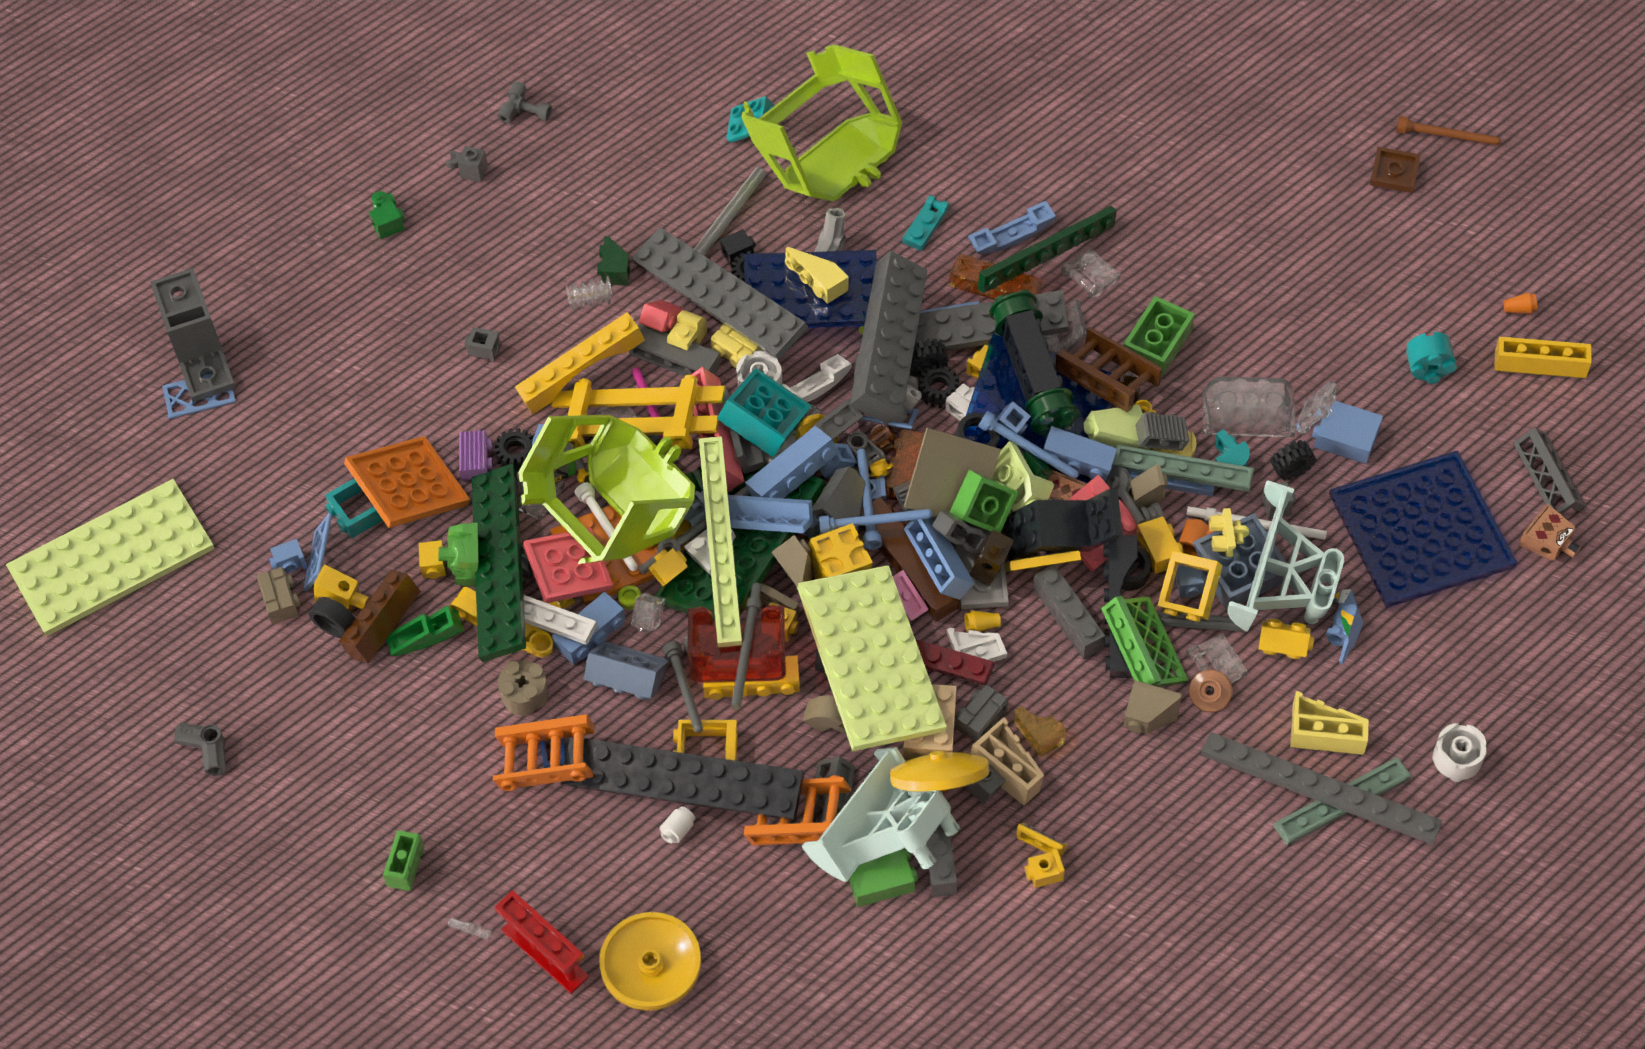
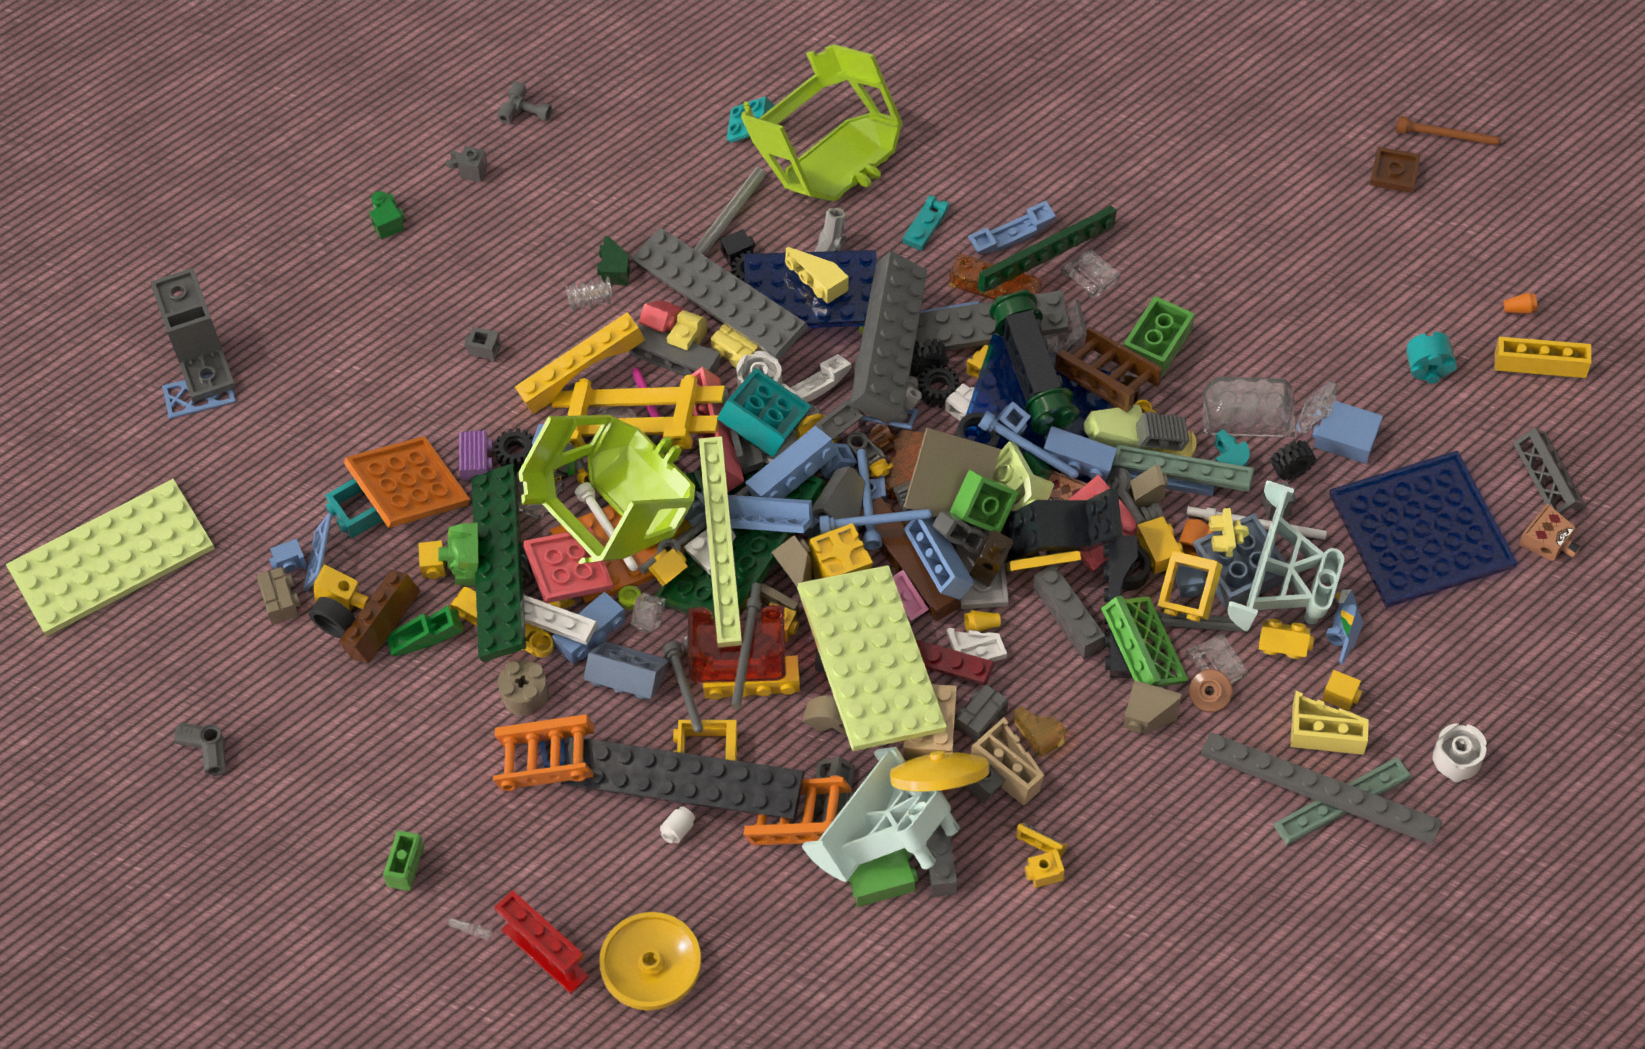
none -> yellow brick [1322,670,1362,711]

